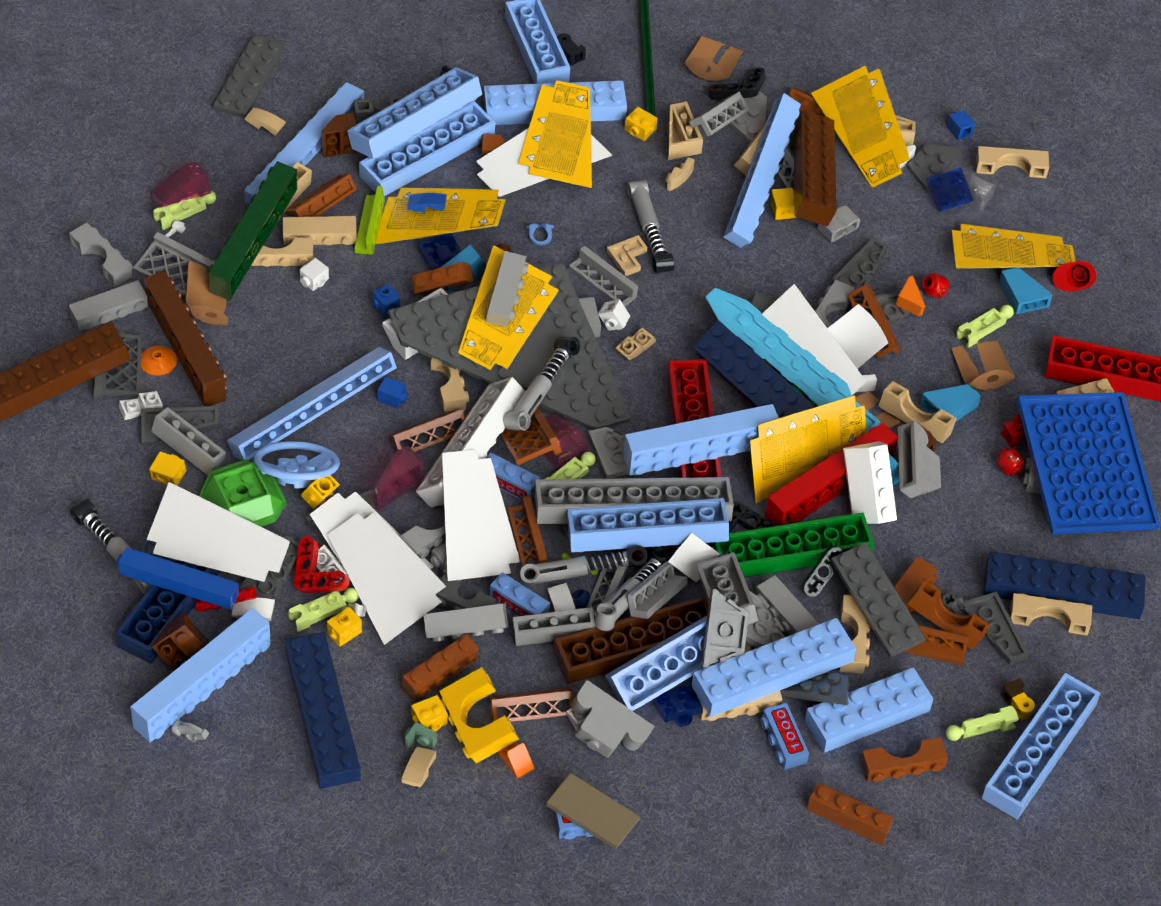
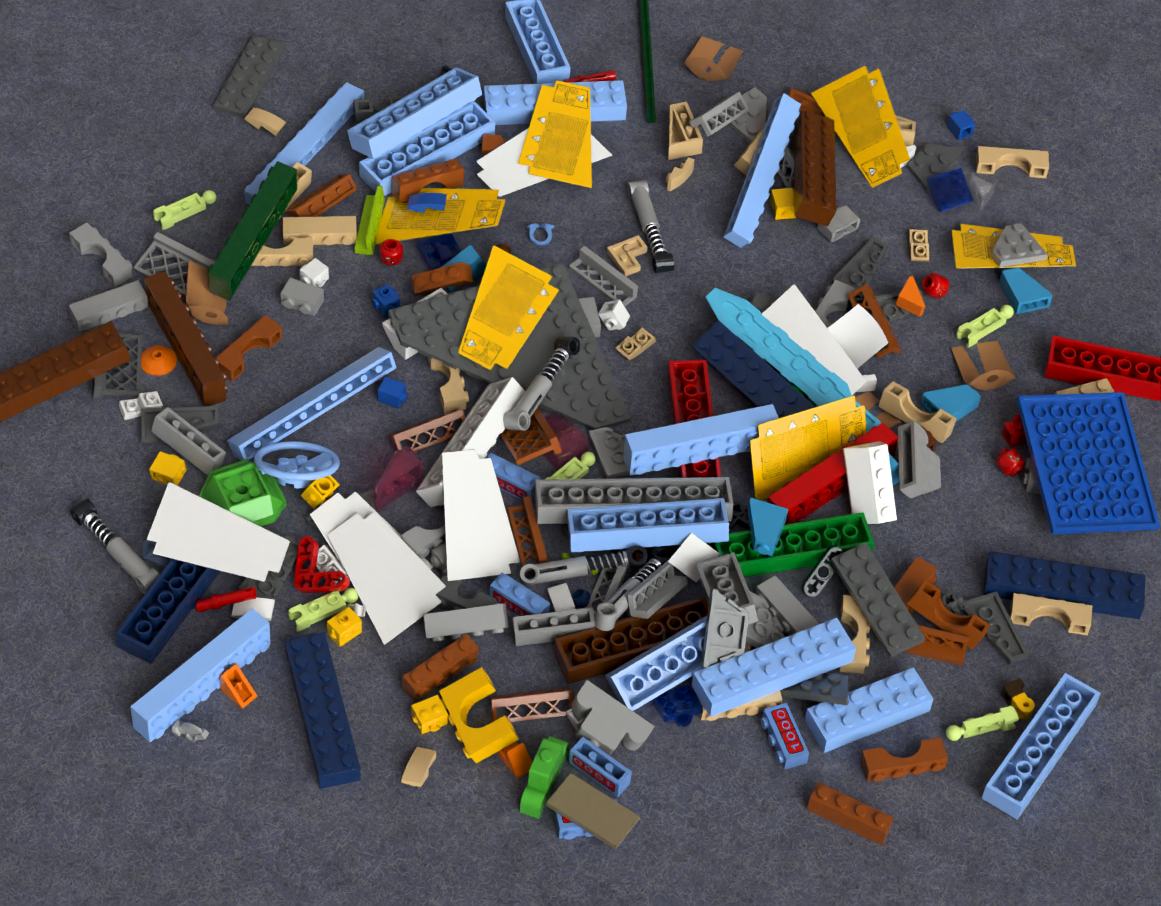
blue brick [117,547,239,610] -> none
clear pink slope [150,162,211,208] -> none
reddish brown slope [152,613,209,671] -> none
white hand [165,220,186,238] -> none
reddish brown slope [322,113,358,157] -> none
sand green bracket [404,722,437,749] -> none
light grey brick [486,251,529,328] -> none
black leg [557,33,586,66] -> none
yellow head [624,107,658,141] -> none
black beam [708,67,766,99] -> none
red piece [1053,261,1096,292] -> none
none -> dark orange arch [216,315,283,382]
none -> orange slope [220,663,257,709]
none -> light grey brick [280,278,324,316]
none -> red head [380,239,403,266]
none -> dark orange arch [391,159,464,203]
none -> bright green brick [520,736,570,819]
none -> red pin [563,70,616,83]
none -> medium blue brick [569,737,632,798]
none -> dark azure slope [748,498,788,556]
none -> tan slope [909,229,929,262]
none -> light grey plate [991,223,1048,267]

